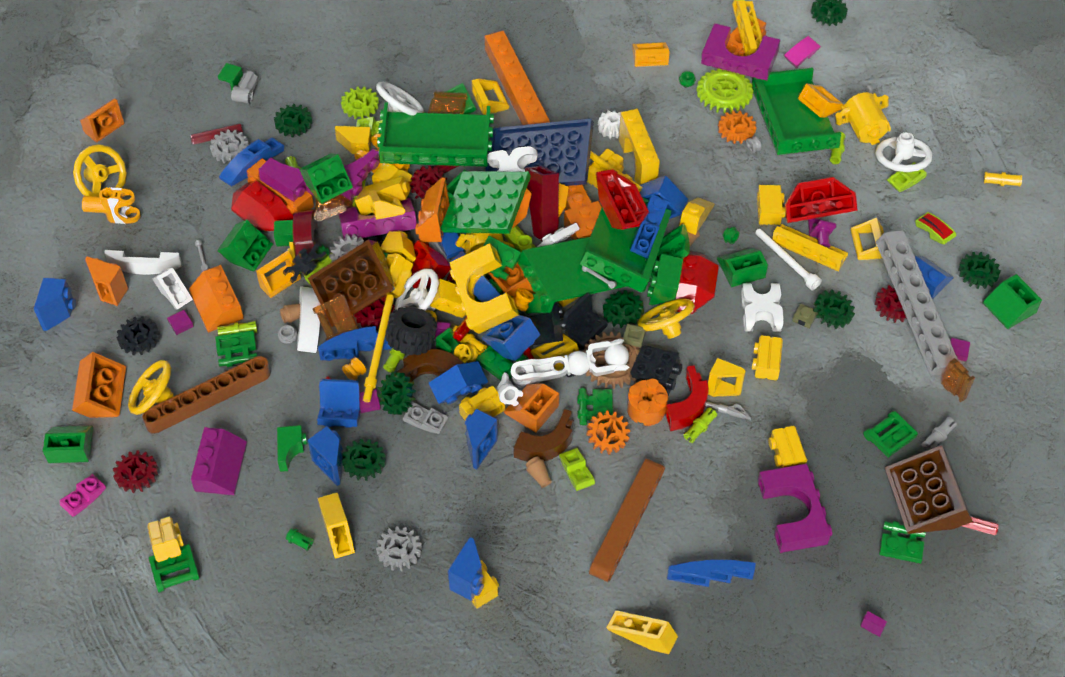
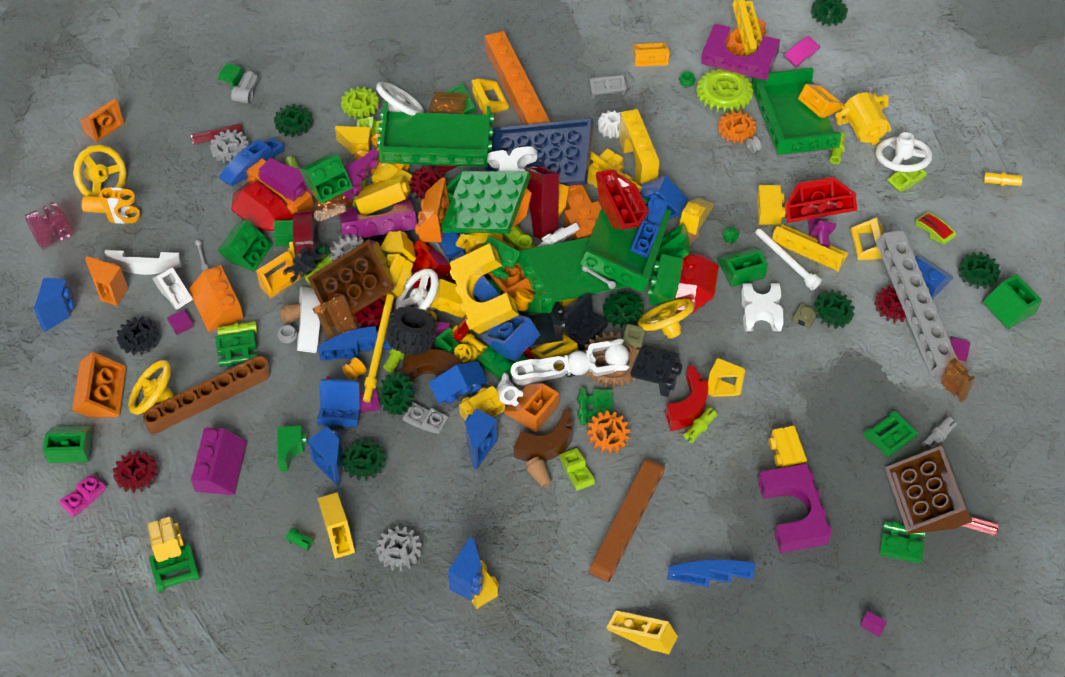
yellow tile [368,190,405,220] -> none
orange brick [627,379,668,426] -> none
light grey hand [706,402,752,421] -> none
yellow brick [752,335,783,380] -> none
none -> clear pink wheel [24,202,72,249]
none -> light grey hinge [588,75,626,99]

